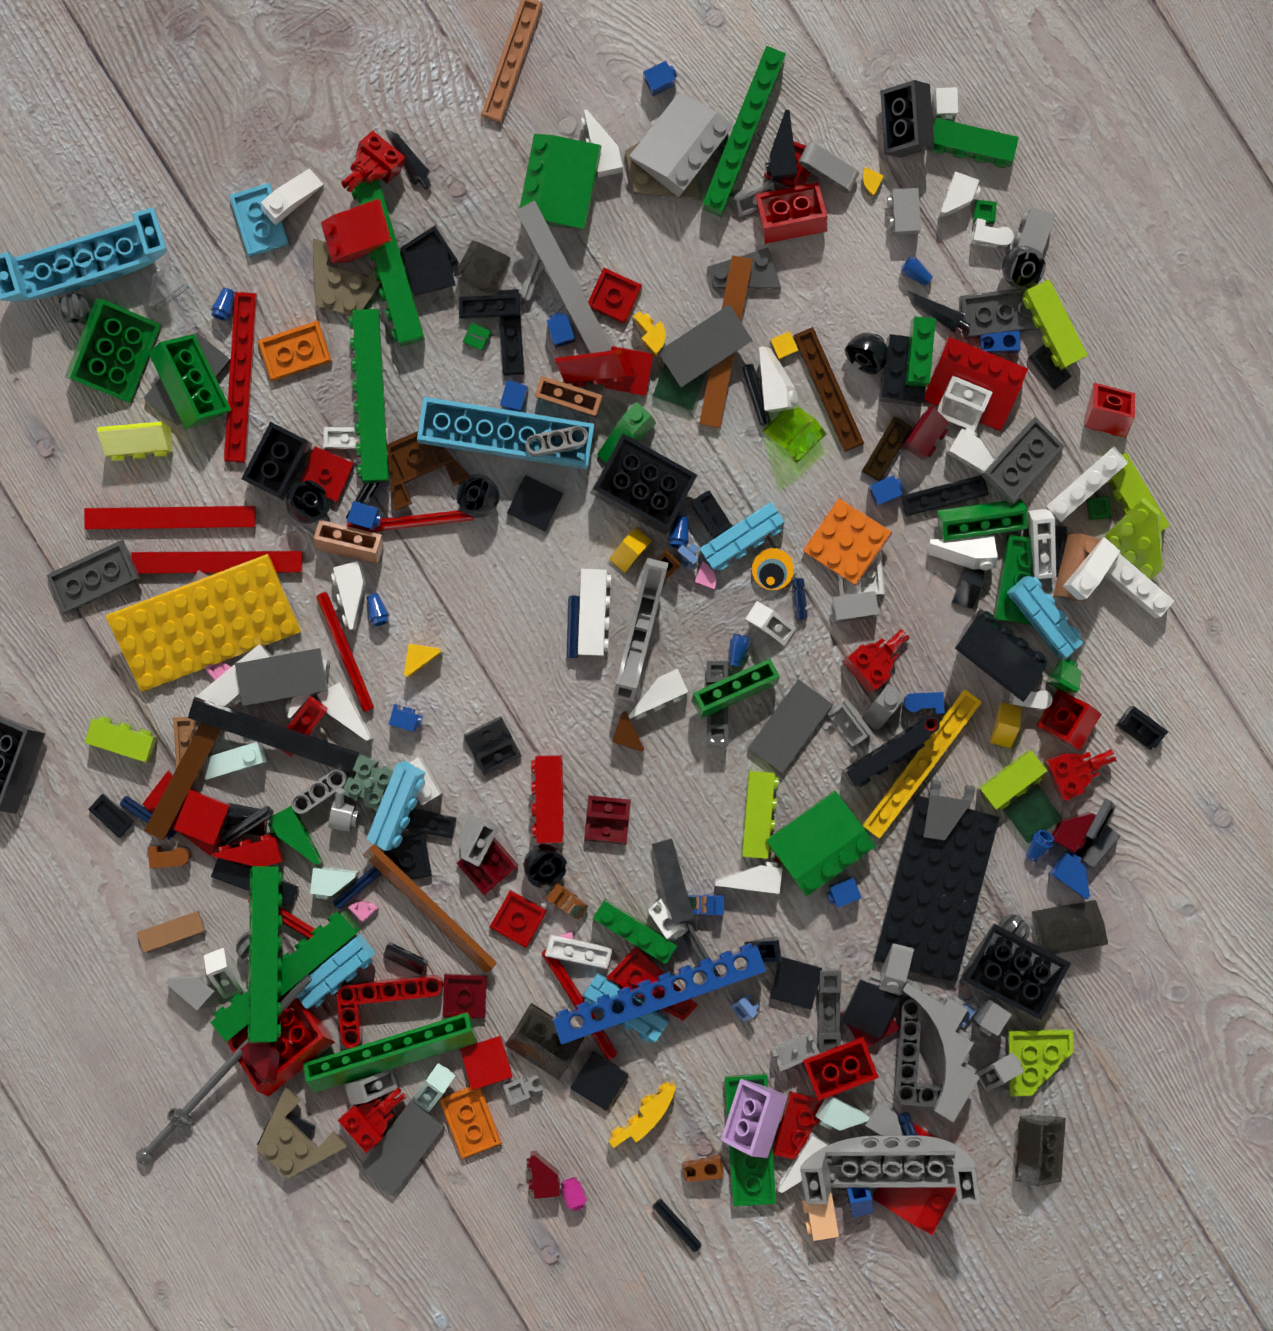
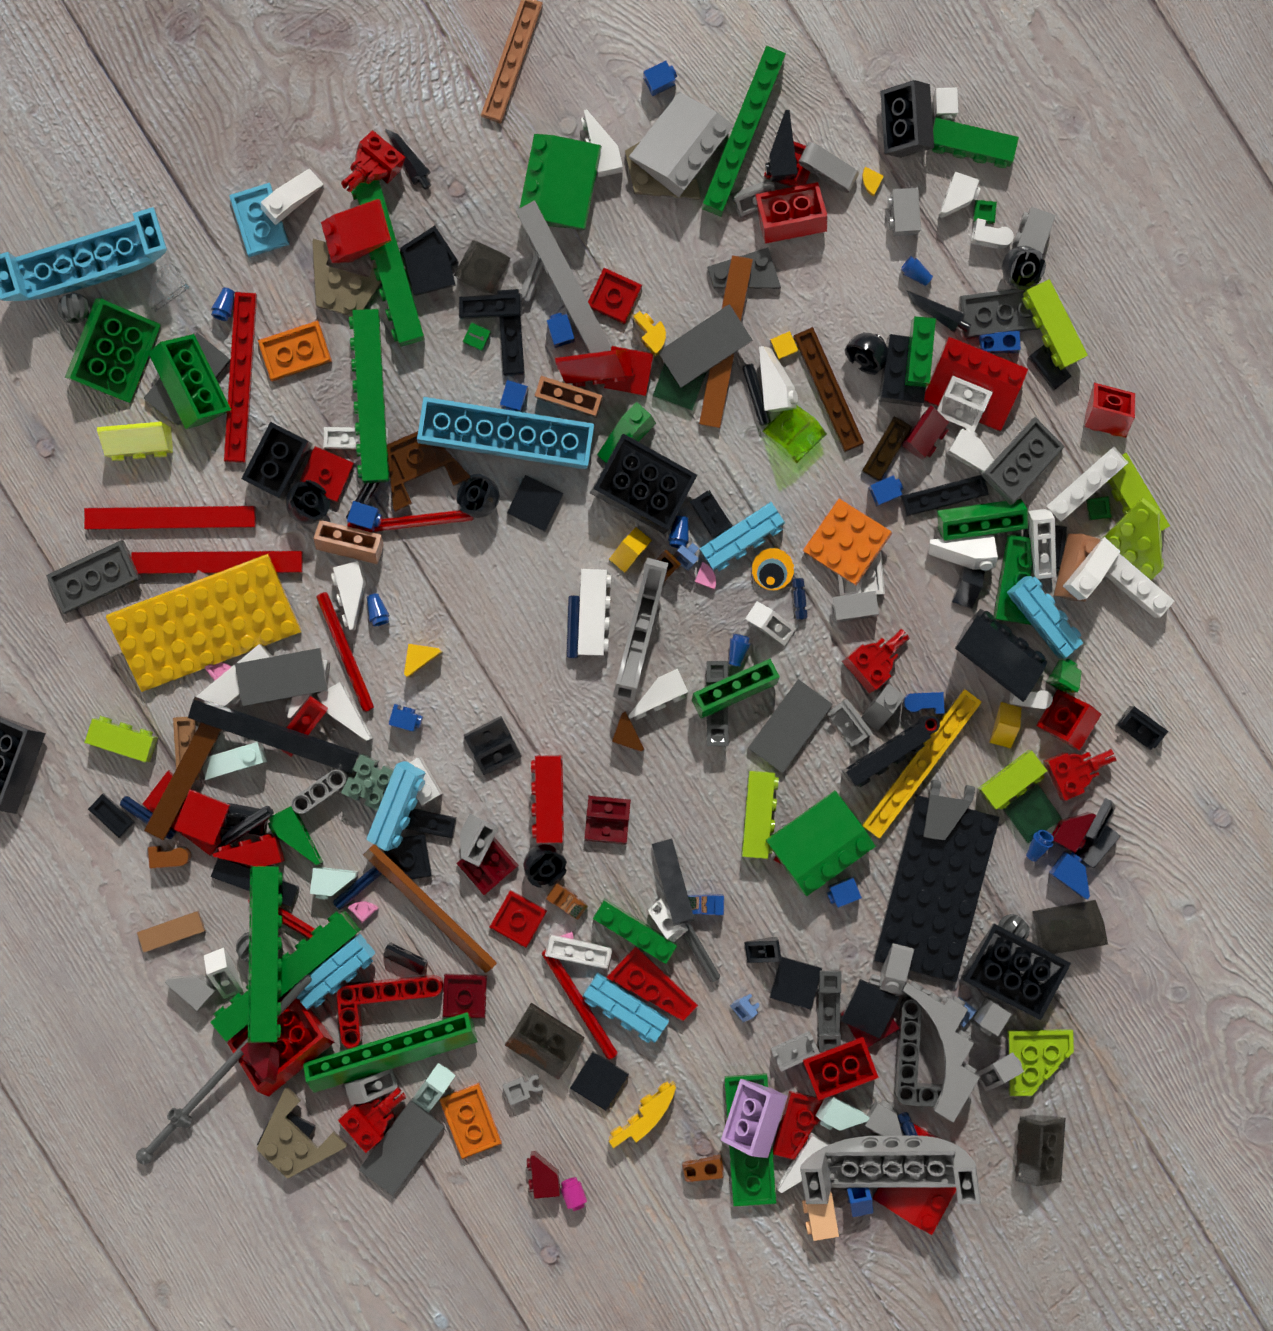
light grey piece [329,788,359,832] -> none
red tile [460,1035,513,1090] -> none
light grey beam [525,426,588,457] -> none
blue brick [553,943,766,1045] -> none
black axle [653,1199,702,1252] -> none
white slope [715,861,783,894] -> none

